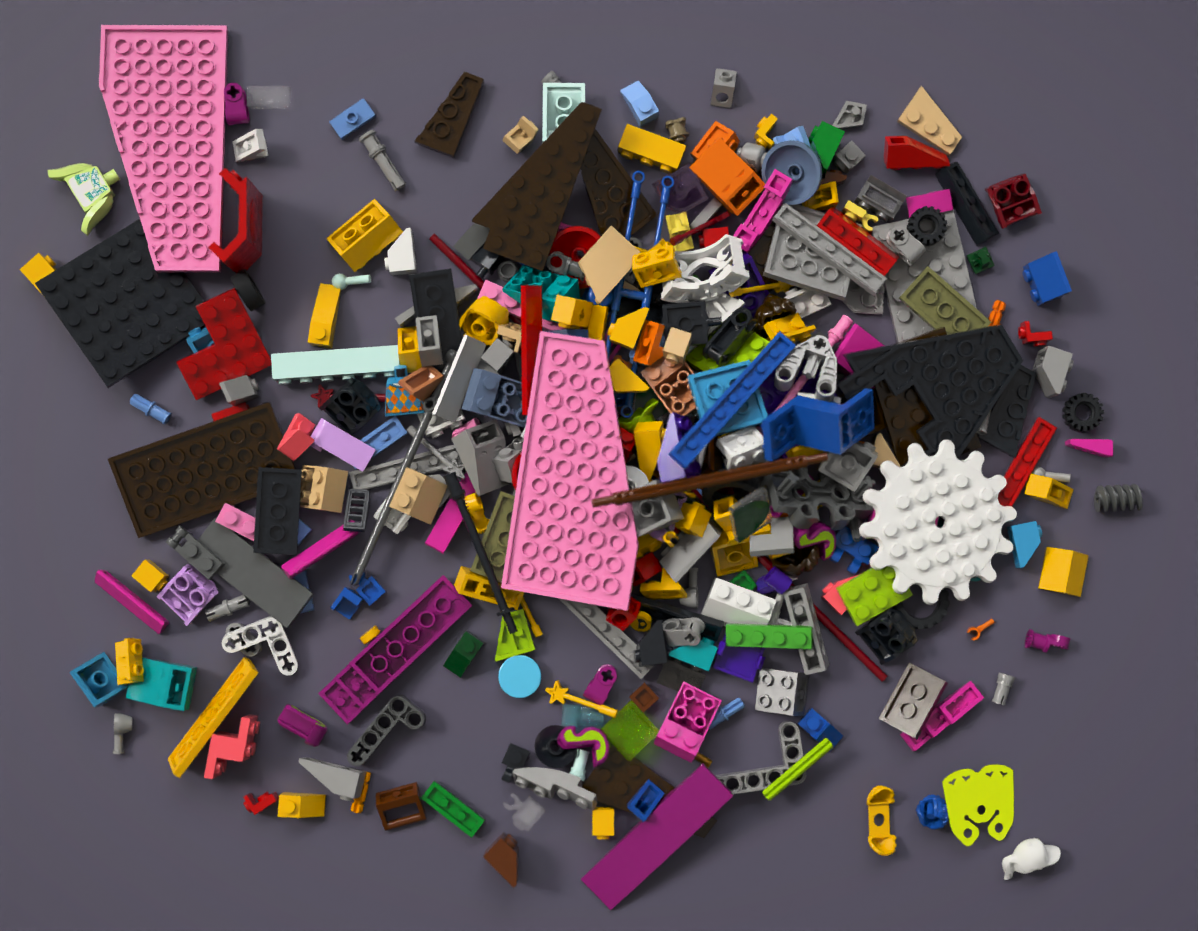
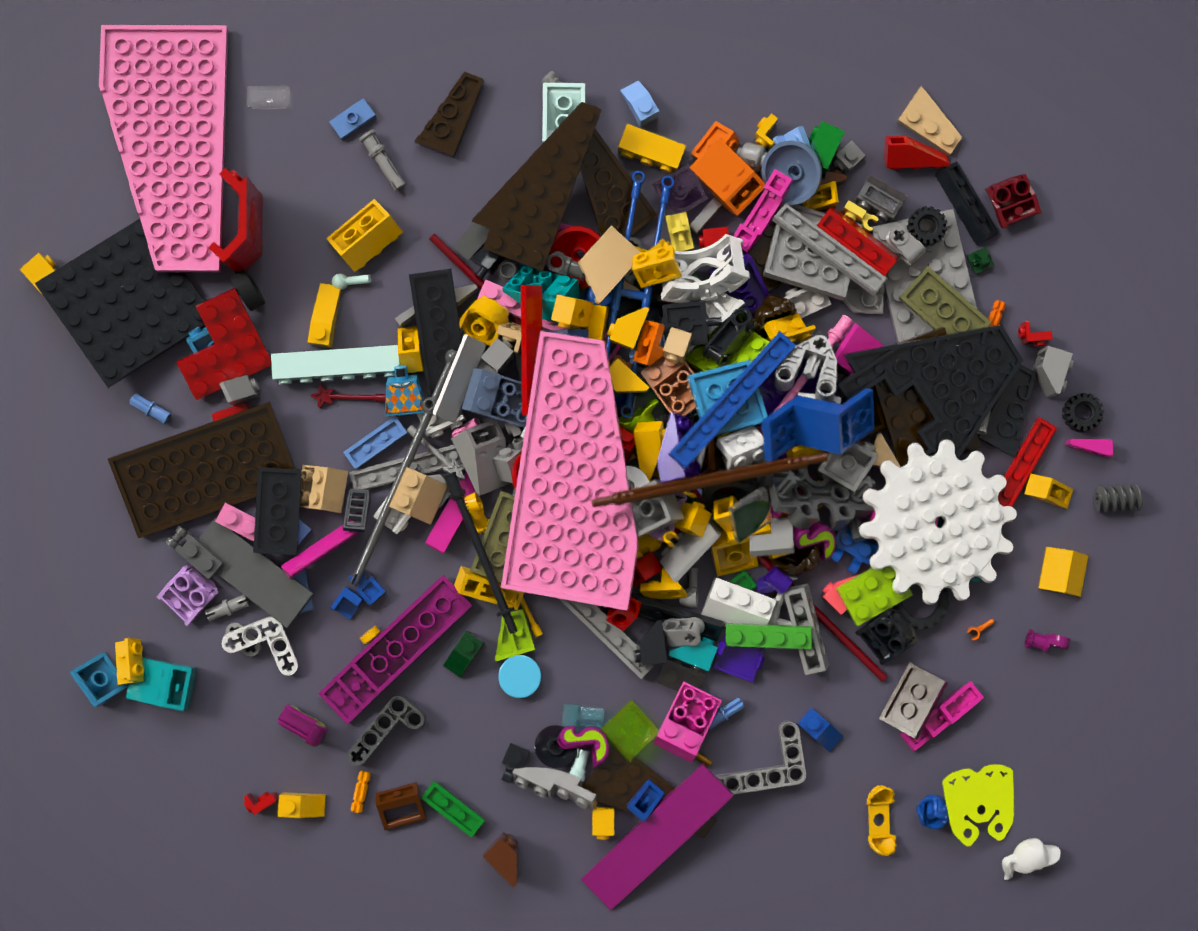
yellowish green torso [47,163,120,236] -> none
dark pink slope [95,570,169,634] -> none
light grey bar [113,713,133,754] -> none
yellow brick [131,559,169,592] -> none
yellow tile [168,656,259,778] -> none
coral bracket [204,714,260,779] -> none
magenta piece [224,83,250,125] -> none
white slope [232,129,268,162] -> none
coral slope [277,413,315,461] -> none
light grey slope [299,757,366,801] -> none
lavender door [310,418,376,471] -> none
black slope [319,377,381,436] -> none
white slope [385,228,417,276] -> none
nougat slope [398,366,444,402] -> none
light grey slope [416,315,443,367] -> none
tan bracket [502,116,538,154] -> none
clear brick [503,793,545,831] -> none
yellow piece [545,680,618,718] -> none
magenta piece [583,664,617,705] -> none
reddish brown plate [629,682,659,713] -> none
yellow tile [630,611,652,632] -> none
dark tan brick [665,117,689,143] -> none
dark red piece [670,211,731,246] -> none
light grey bracket [711,68,737,108] -> none
yellow piece [729,280,794,297] -> none
bracket [755,668,809,716] -> none
lime axle [762,738,833,801] -> none
light grey piece [832,101,867,129] -> none
dark pink slope [906,189,953,218] -> none
light grey pin [992,672,1015,705] -> none
dark azure slope [1007,521,1042,568] -> none
blue slope [1022,251,1072,306] -> none
light grey bar [1029,467,1071,482] -> none

